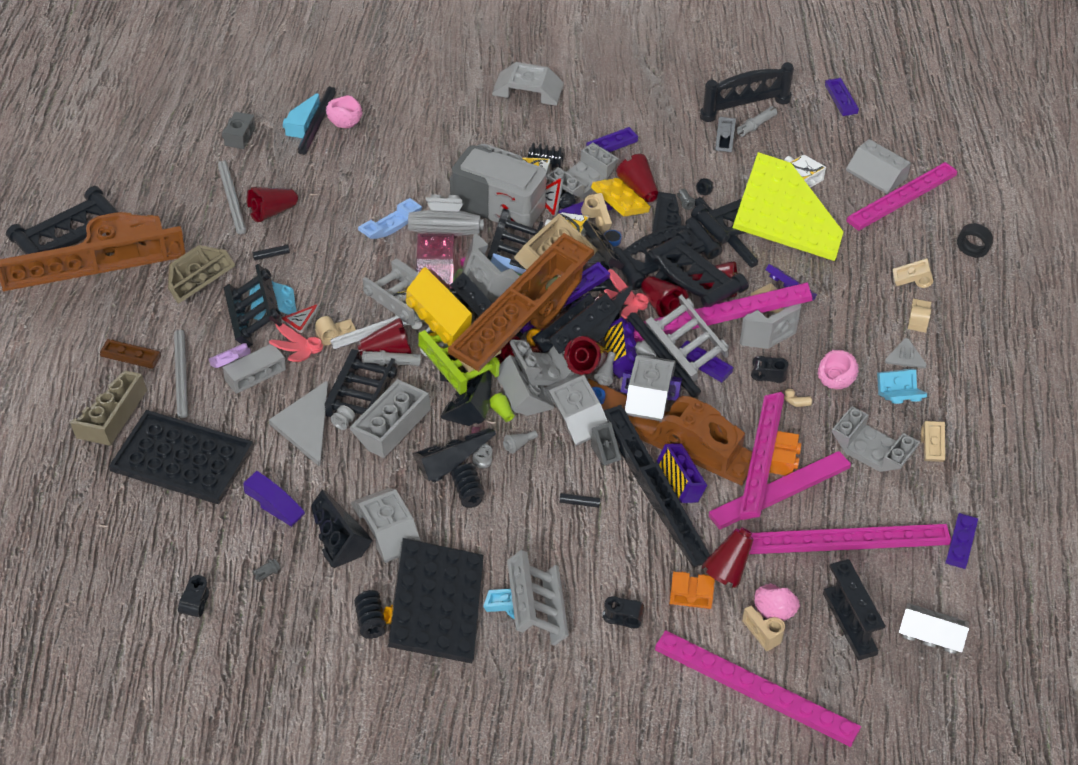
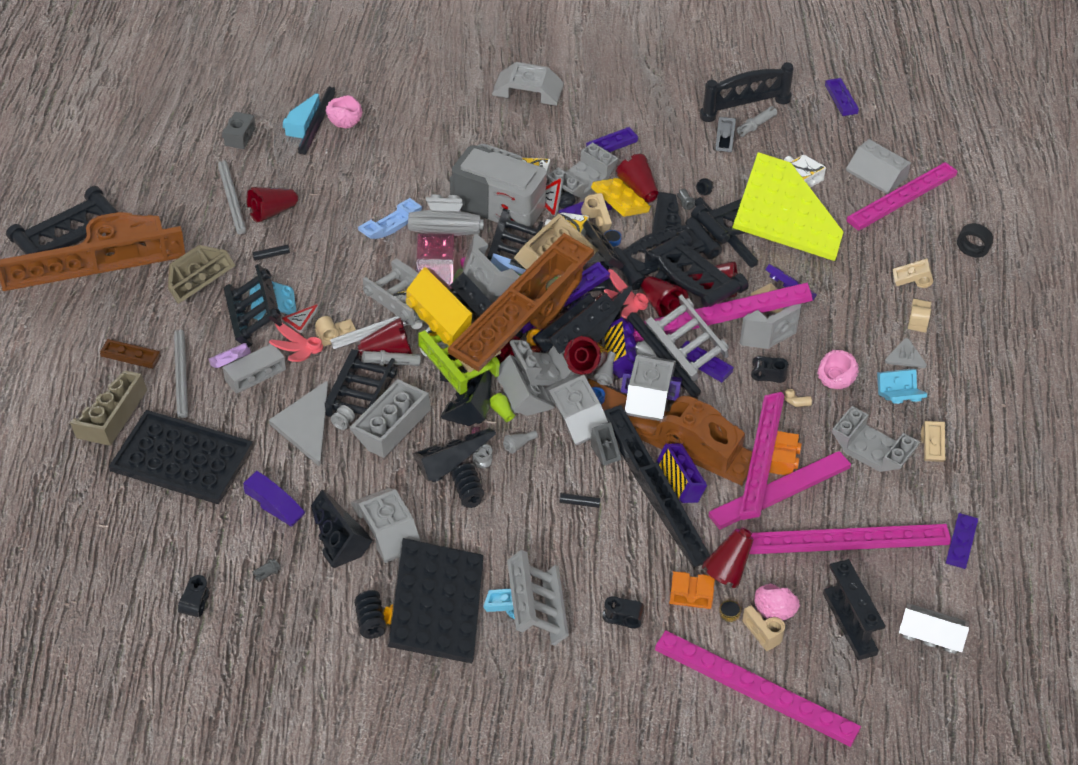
black piece [527,143,564,169] -> none
none -> black tile [719,600,741,622]

